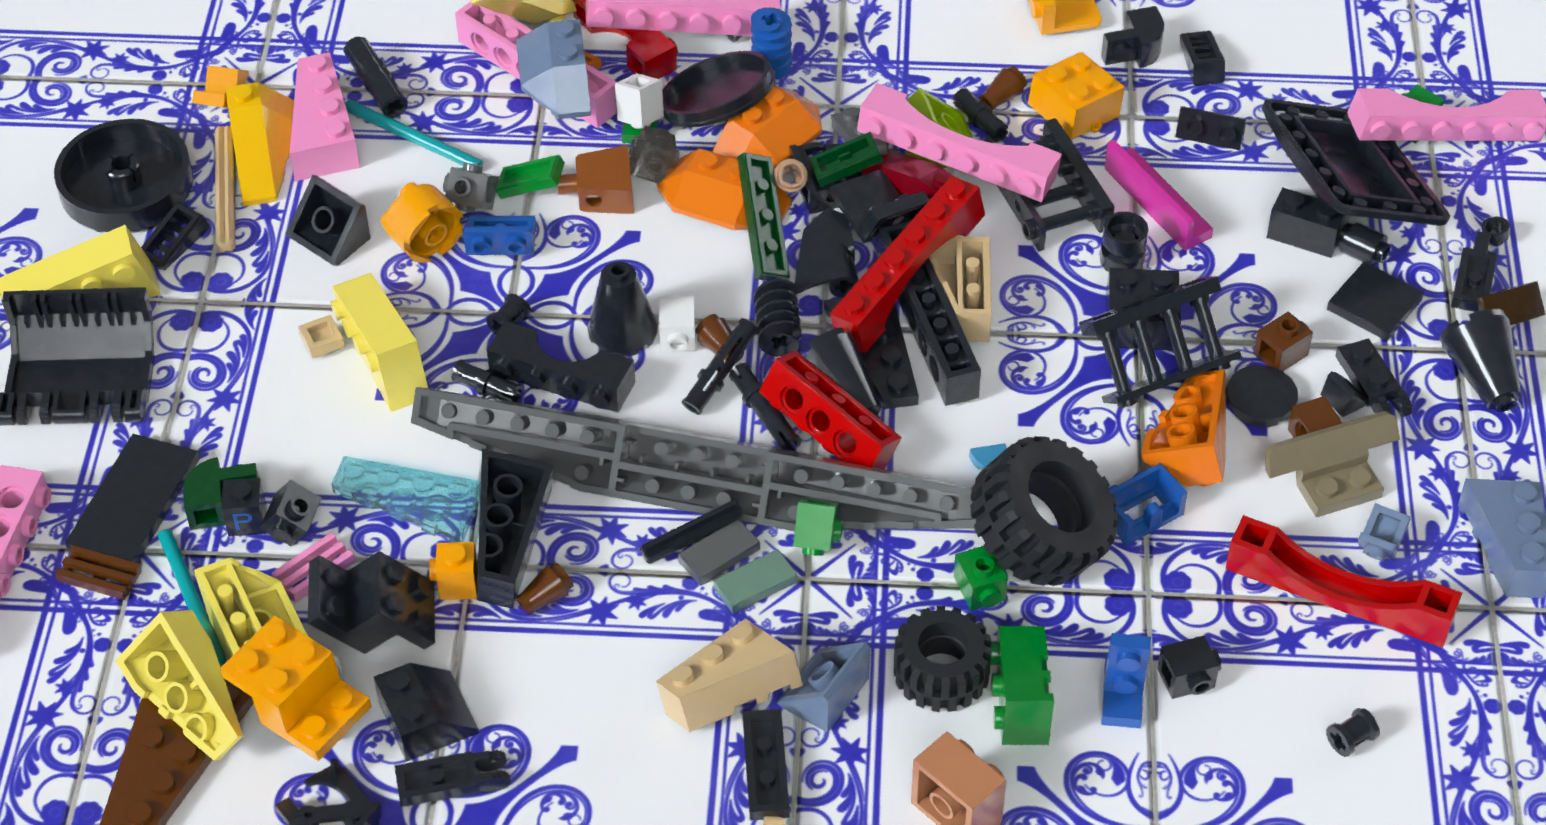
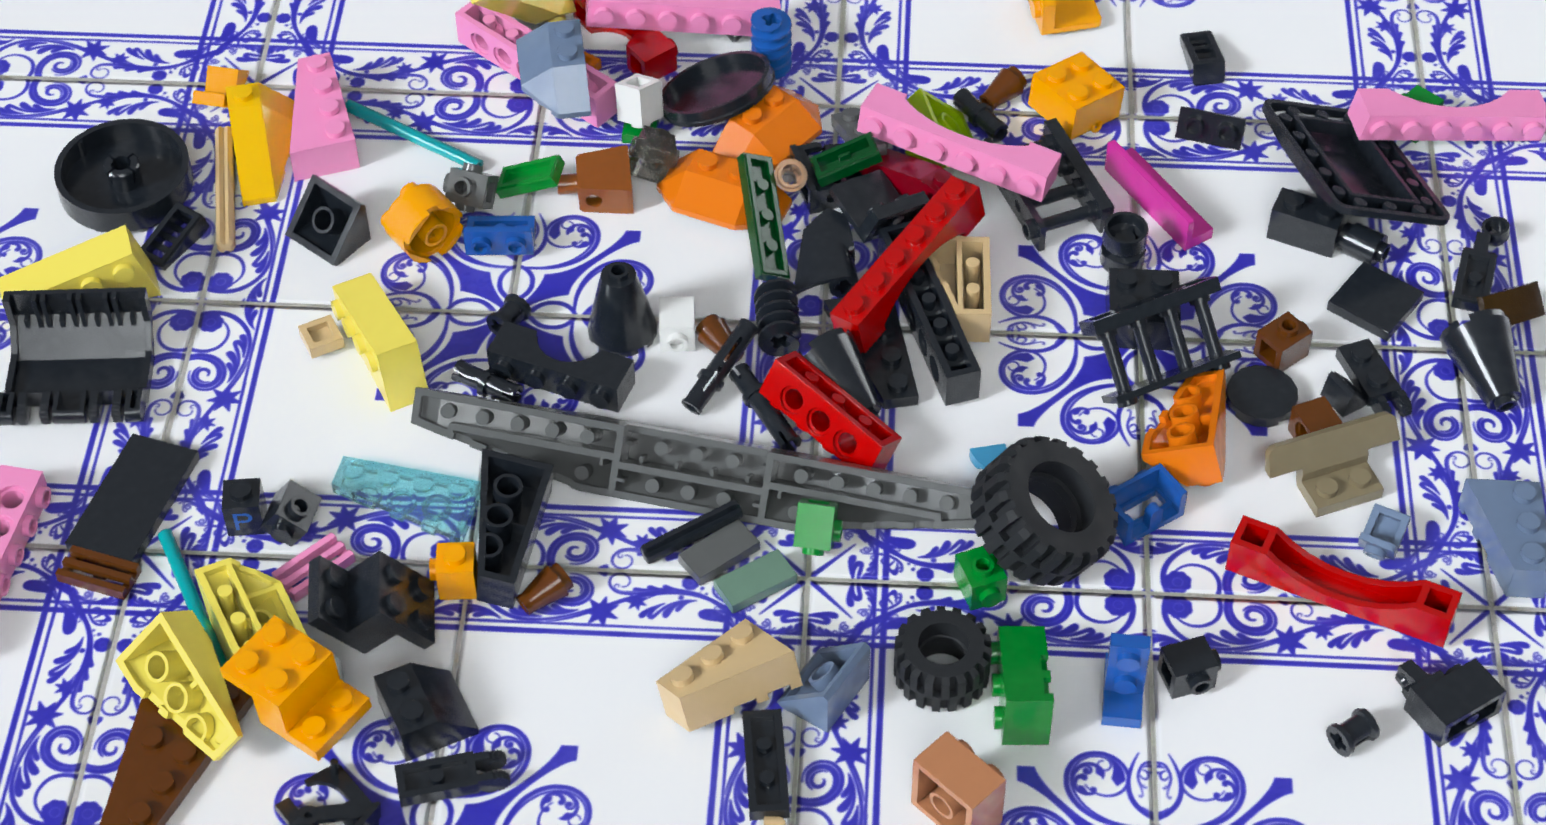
dark green brick [183,457,259,531] -> none
black axle [344,36,408,118] -> none
black brick [1101,6,1164,68] -> none
none -> black hinge [1395,658,1507,748]

